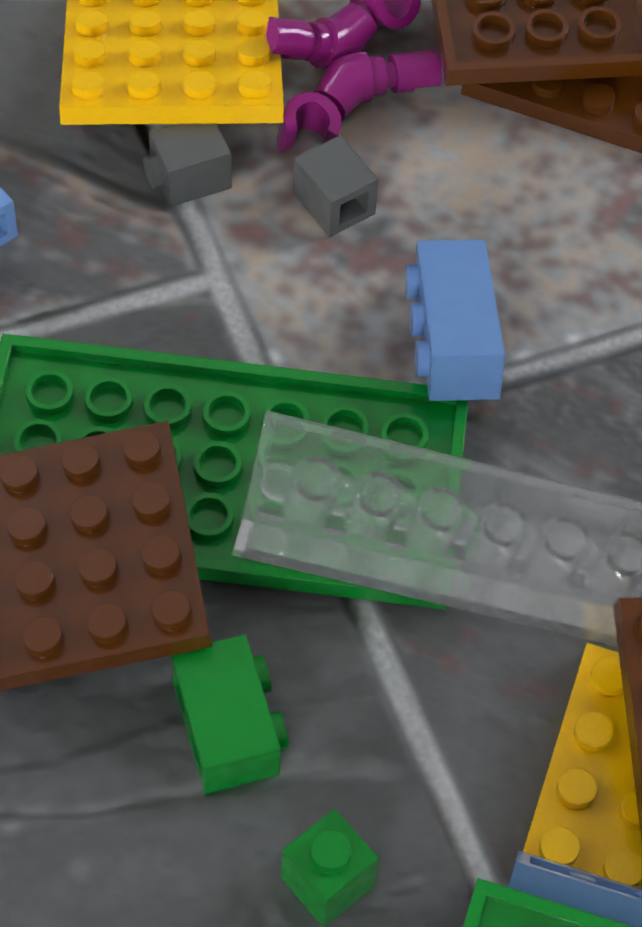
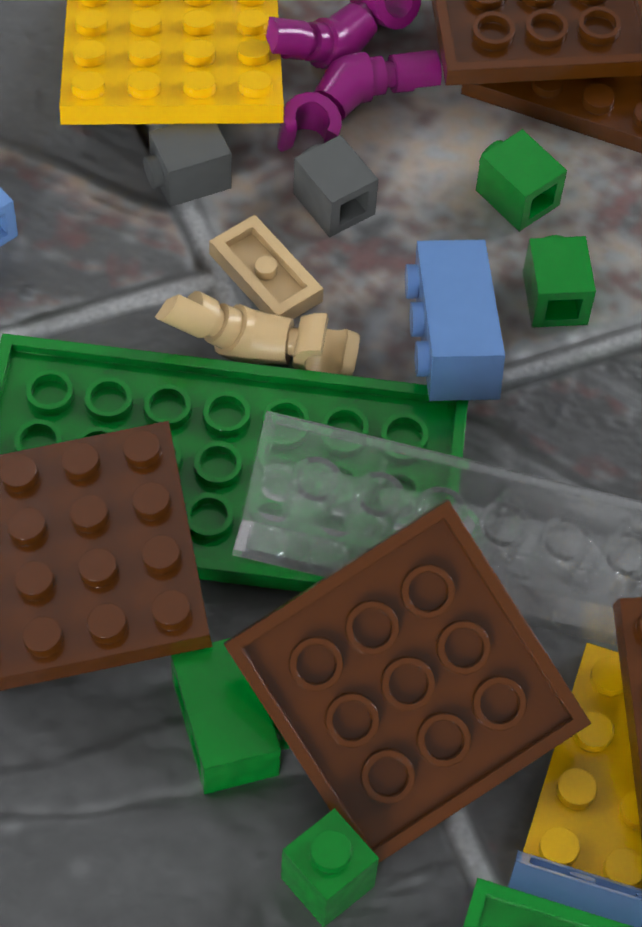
none -> tan piece [155,291,360,376]
none -> tan plate [209,214,324,319]
none -> reddish brown plate [224,500,591,864]
none -> green brick [476,129,567,232]
none -> green brick [523,235,596,328]

